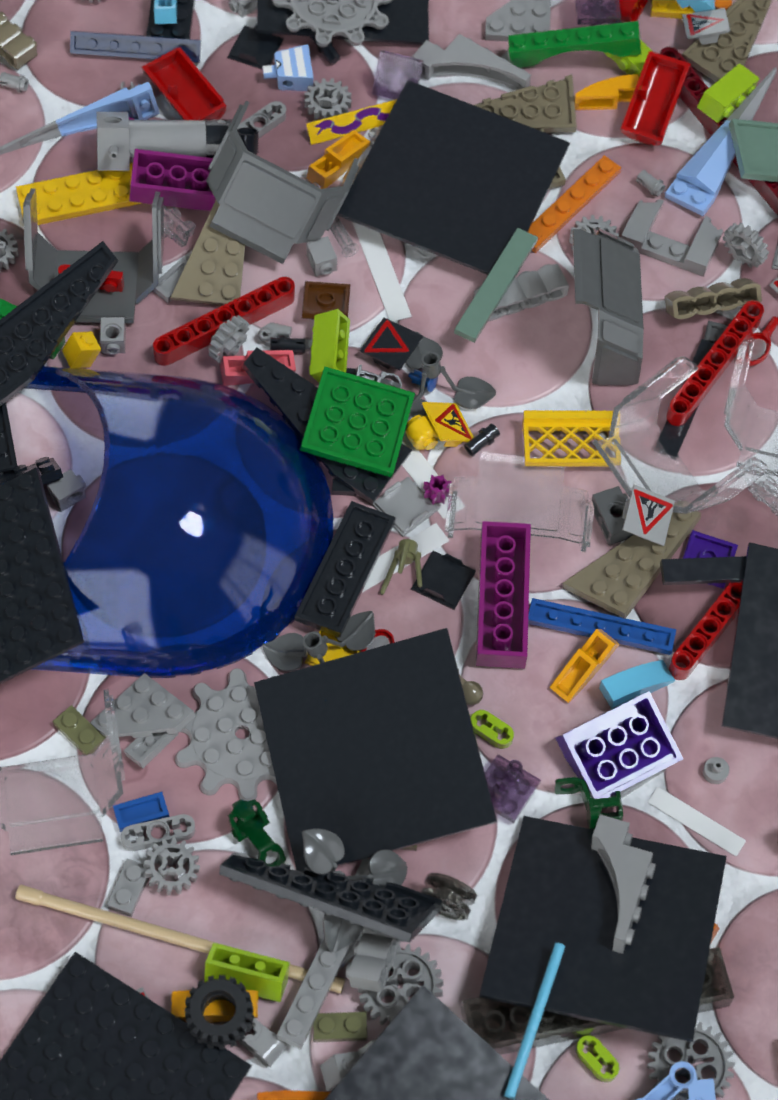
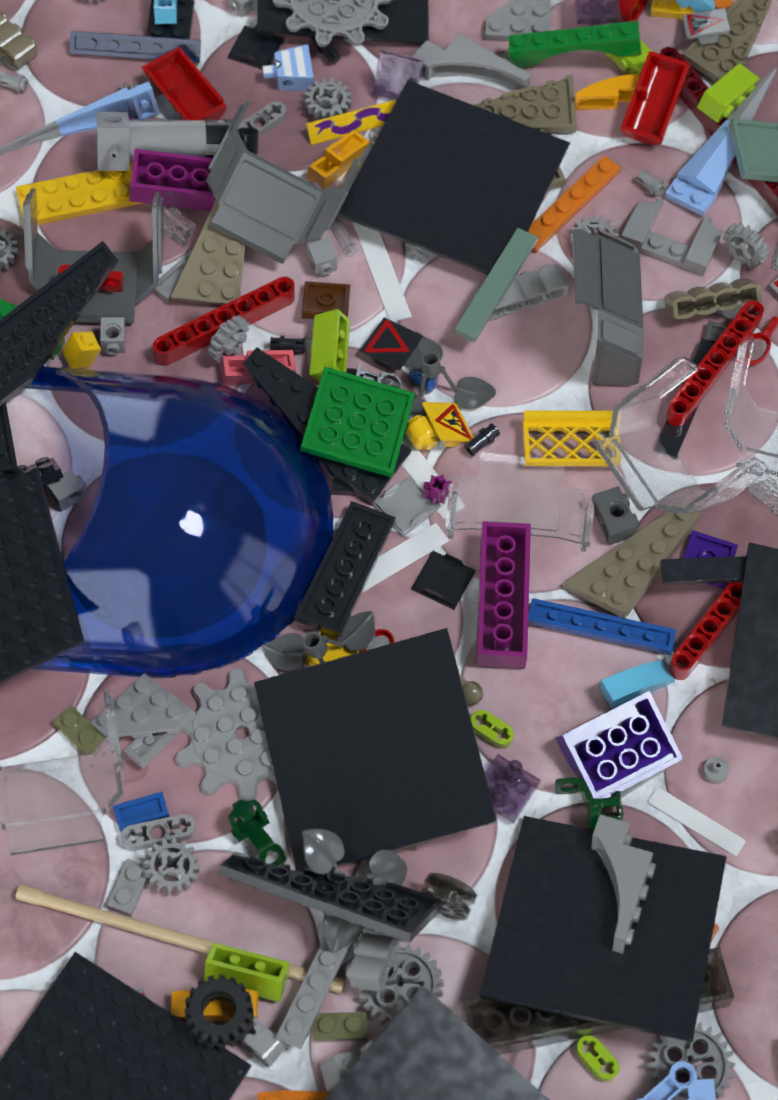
light grey arm [258,323,292,342] -> none
olive plant [380,539,422,595] -> none
medium azure piece [504,943,565,1099] -> none
light orange slope [549,629,620,703] -> none
light grey piece [622,484,675,546] -> none

